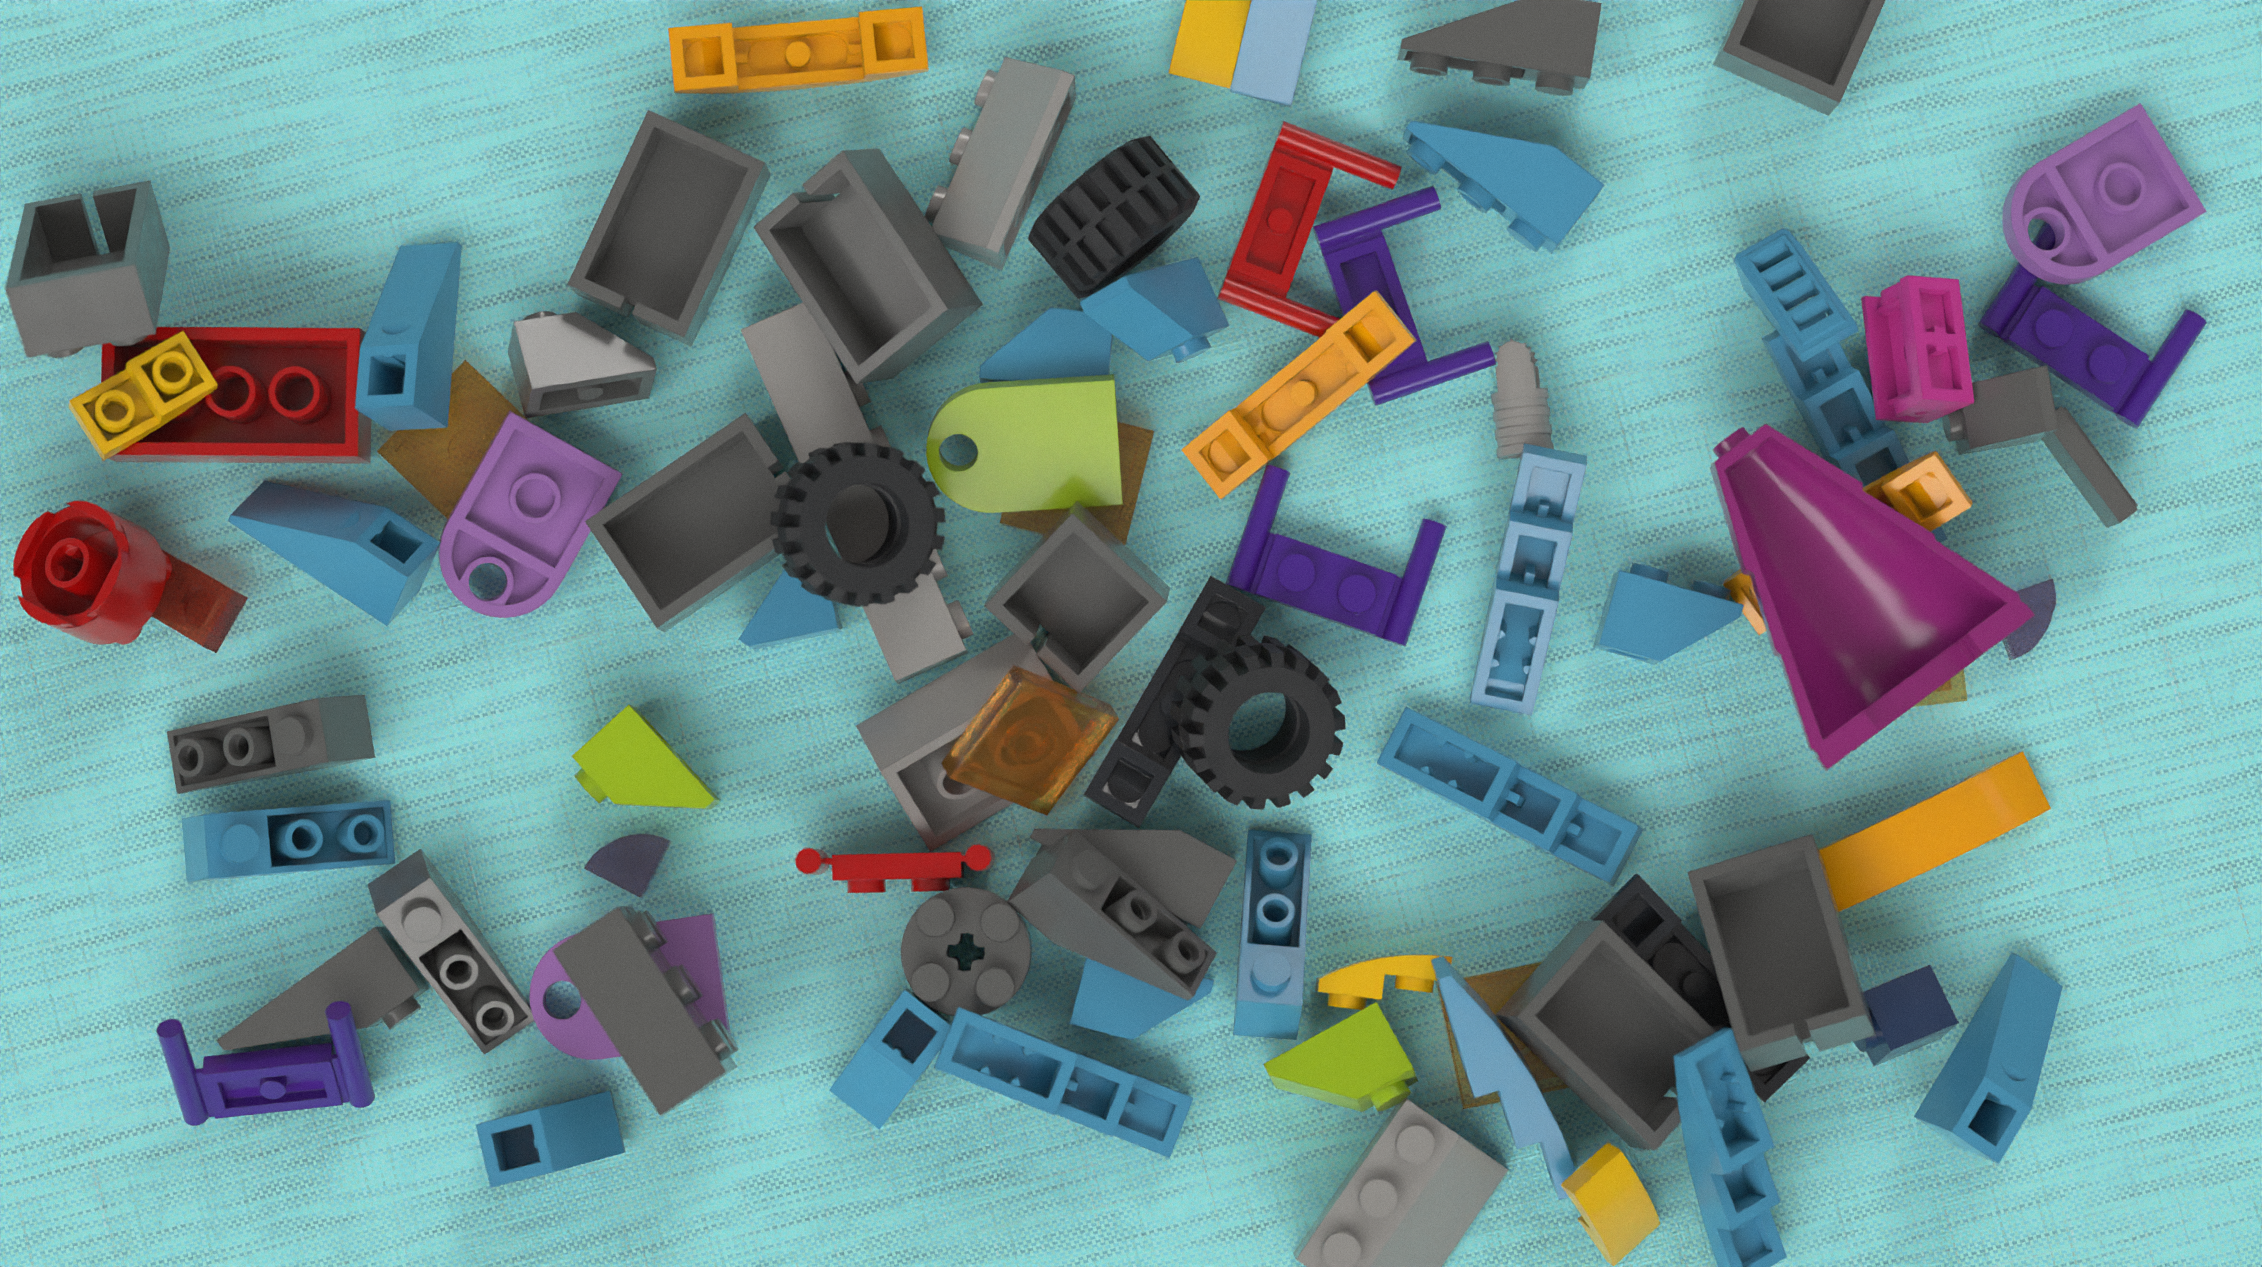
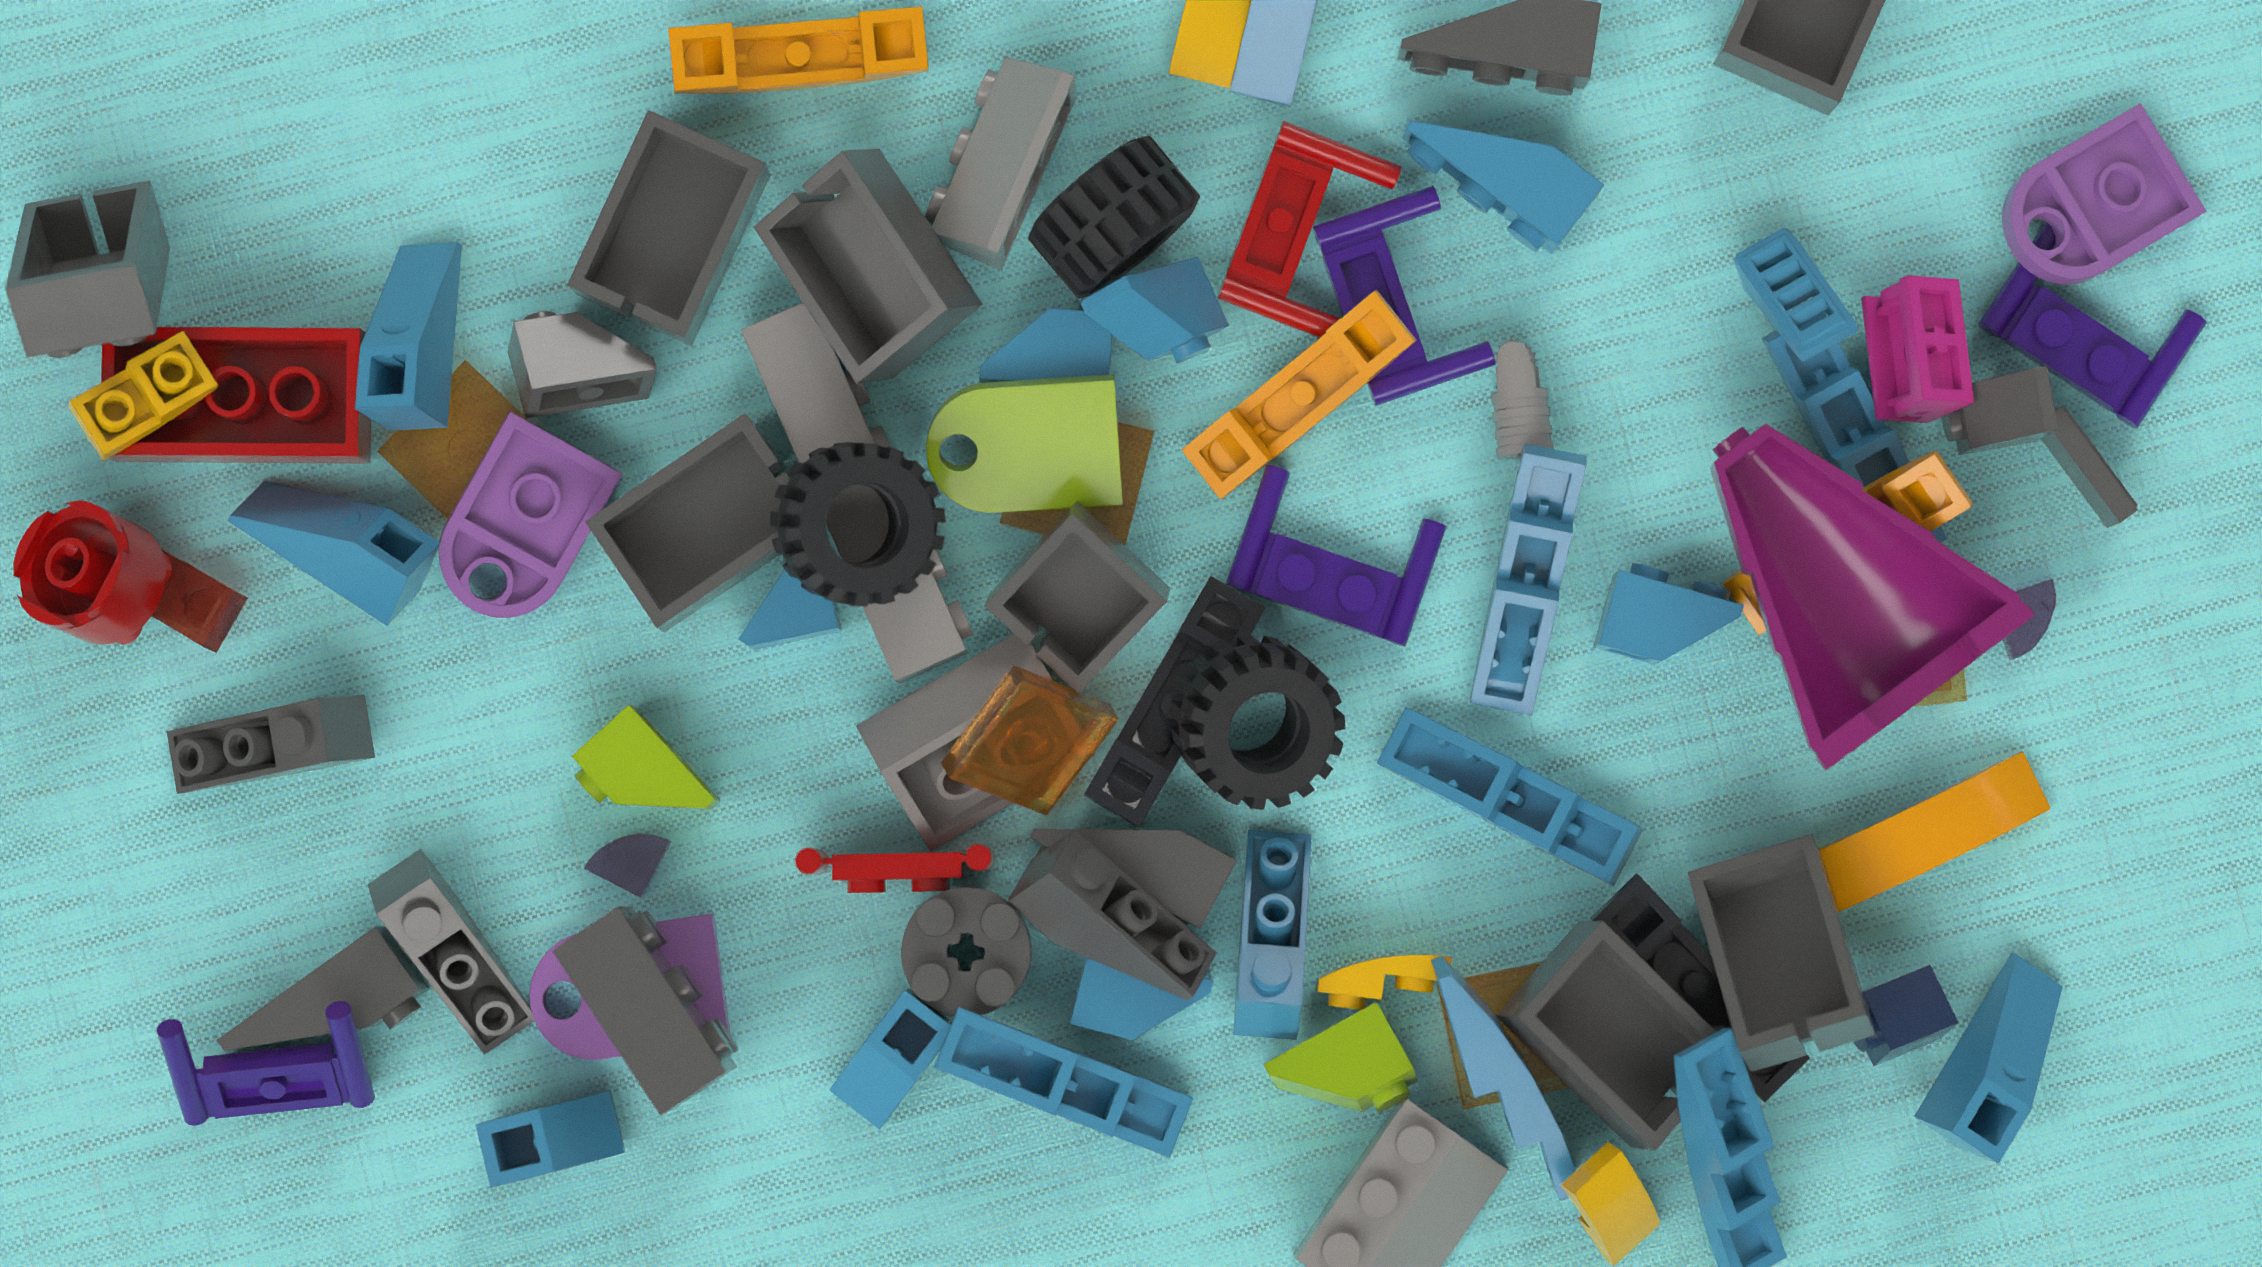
dark azure slope [182,800,395,882] -> none

